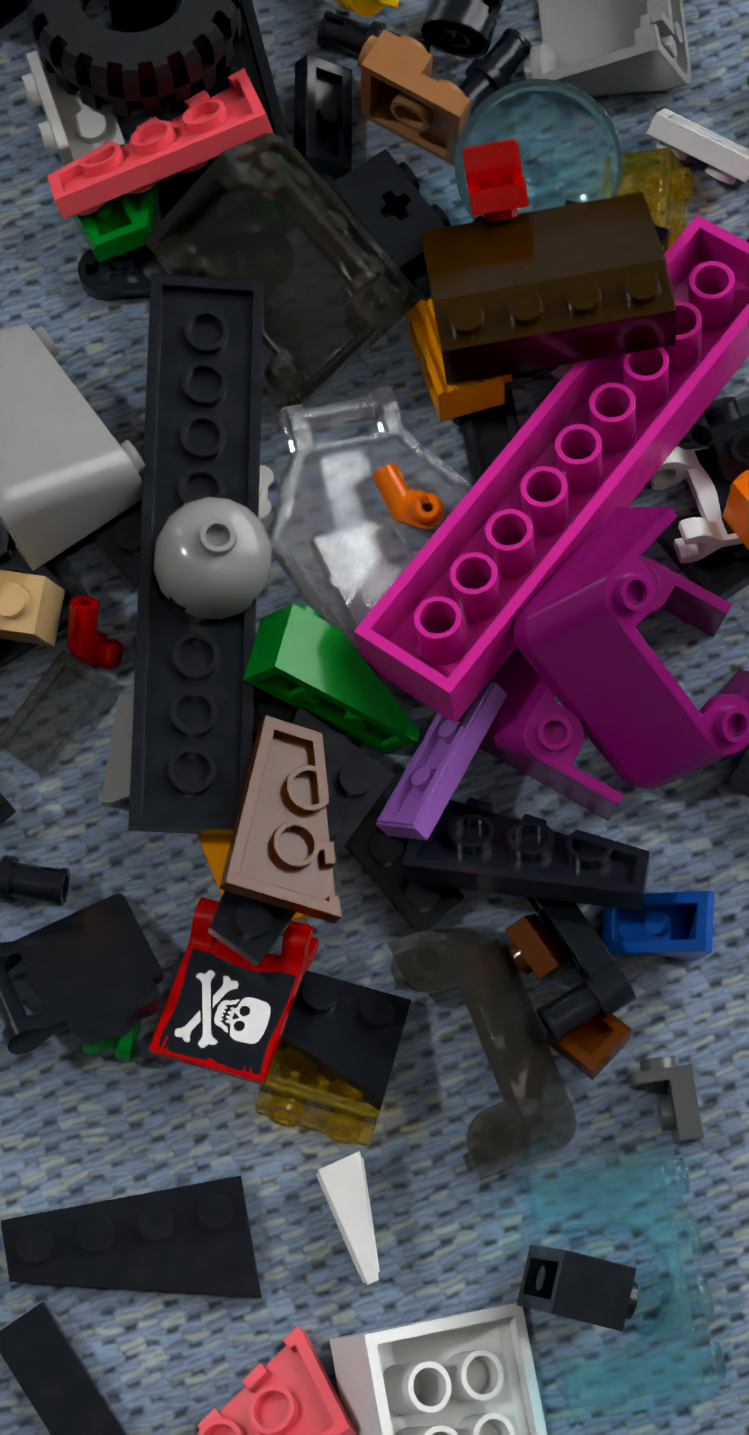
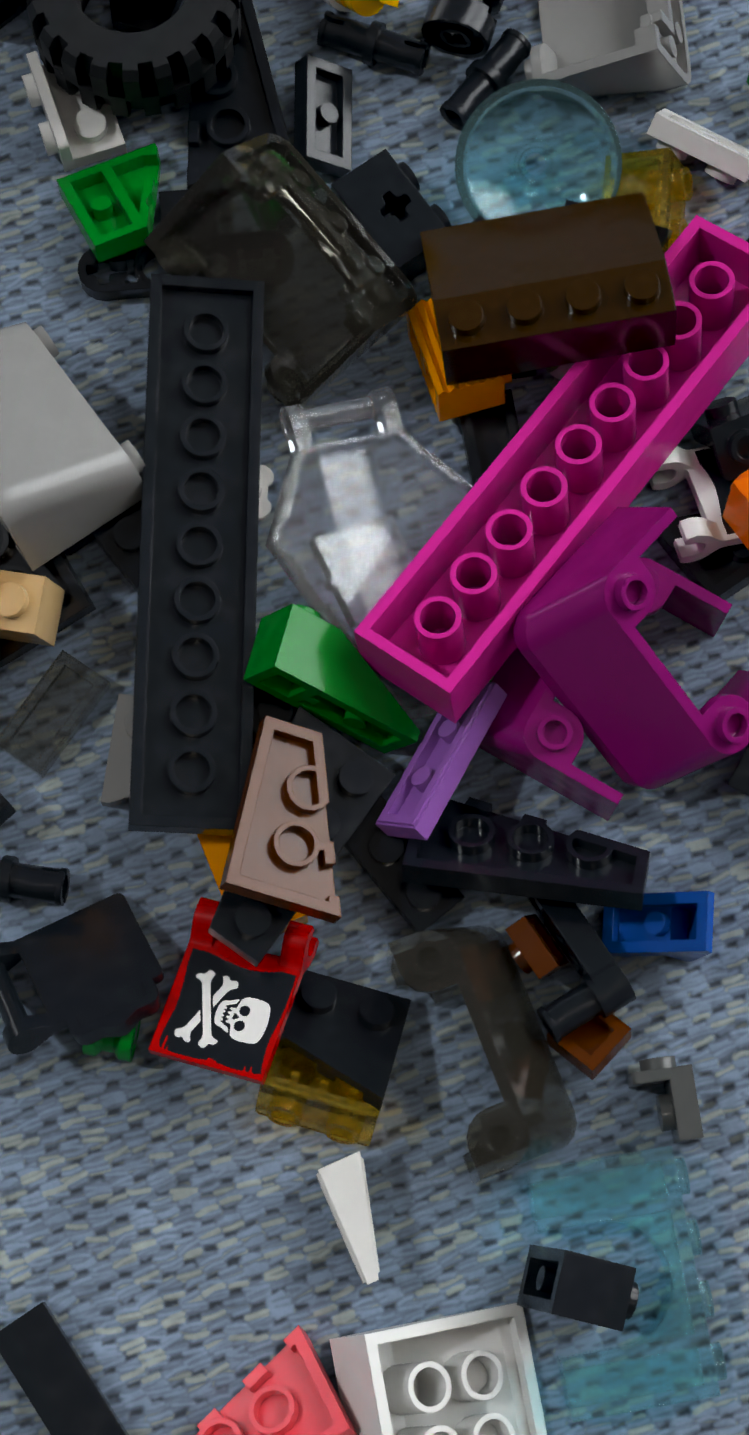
black wing [1,1175,262,1298] -> none
coral wing [47,68,273,219] -> none
red arm [66,596,123,670] -> none
light grey cylinder [153,497,272,619] -> none
medium nougat plate [357,29,471,166] -> none
orange arm [371,462,445,530] -> none
red bracket [462,139,529,222] -> none

